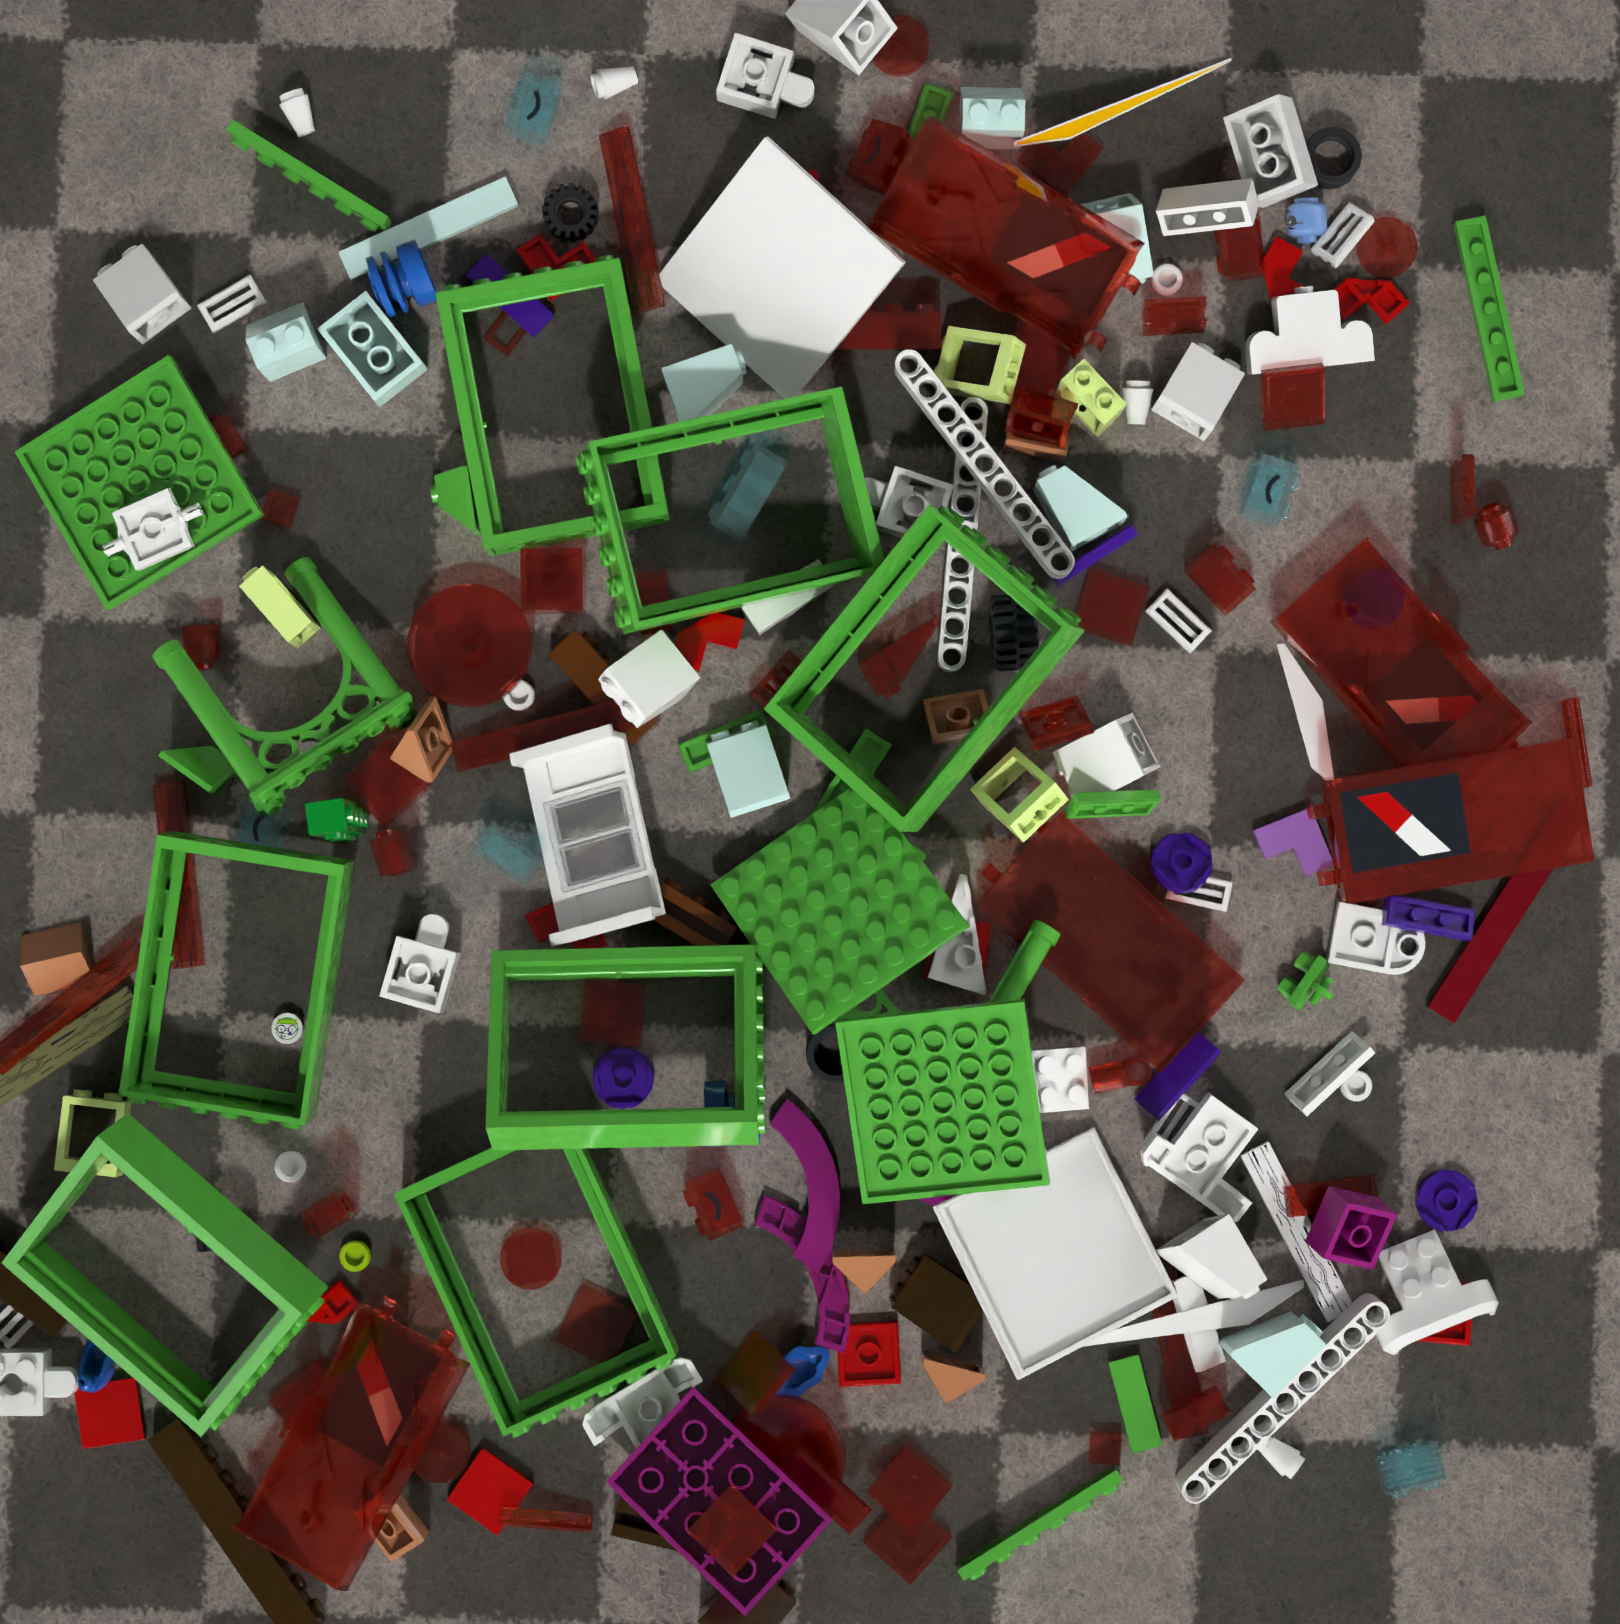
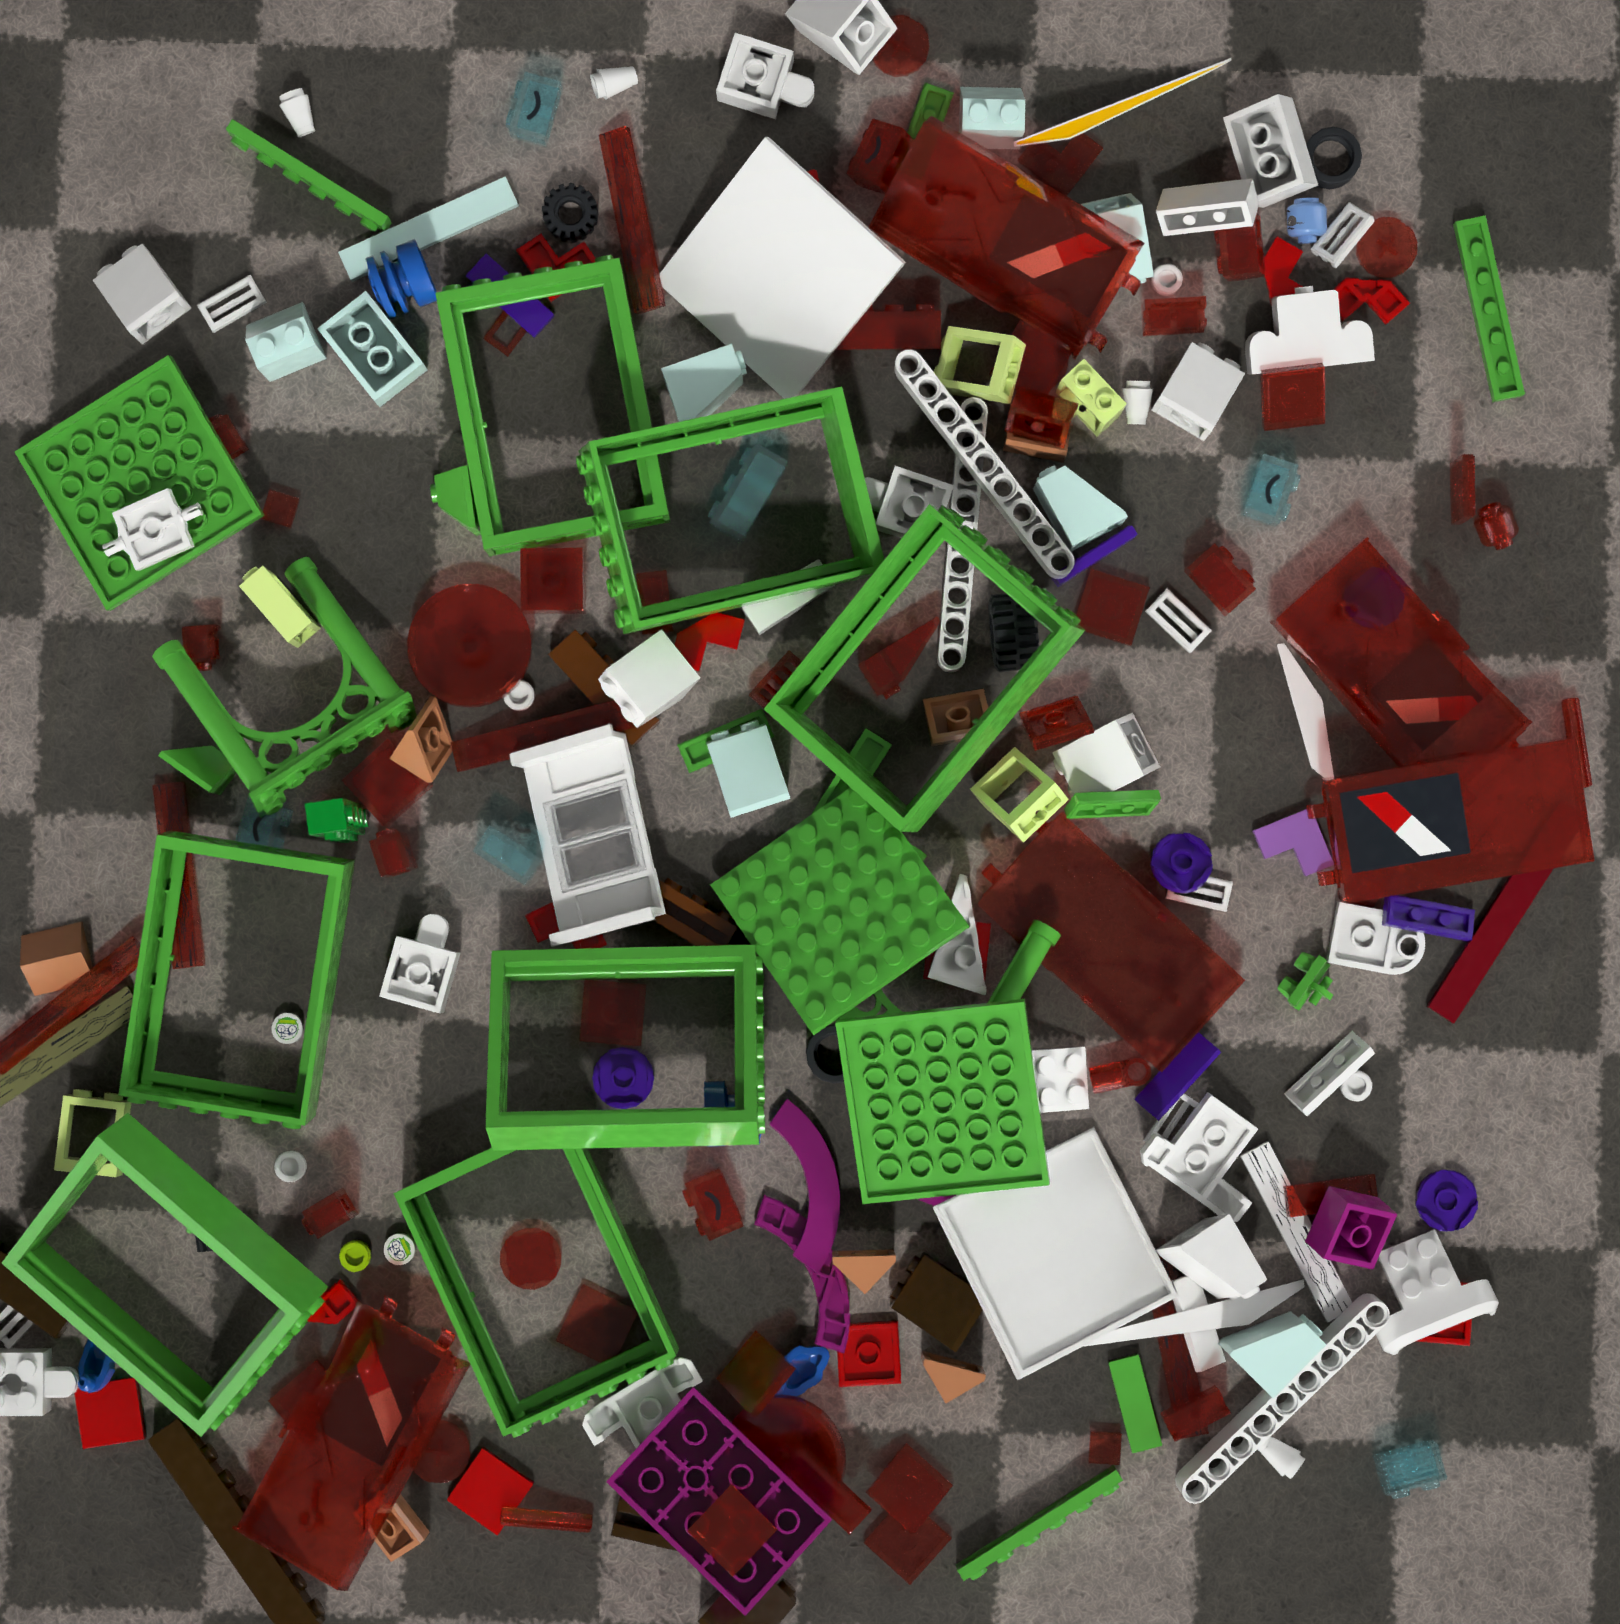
none -> tile [384,1233,416,1265]

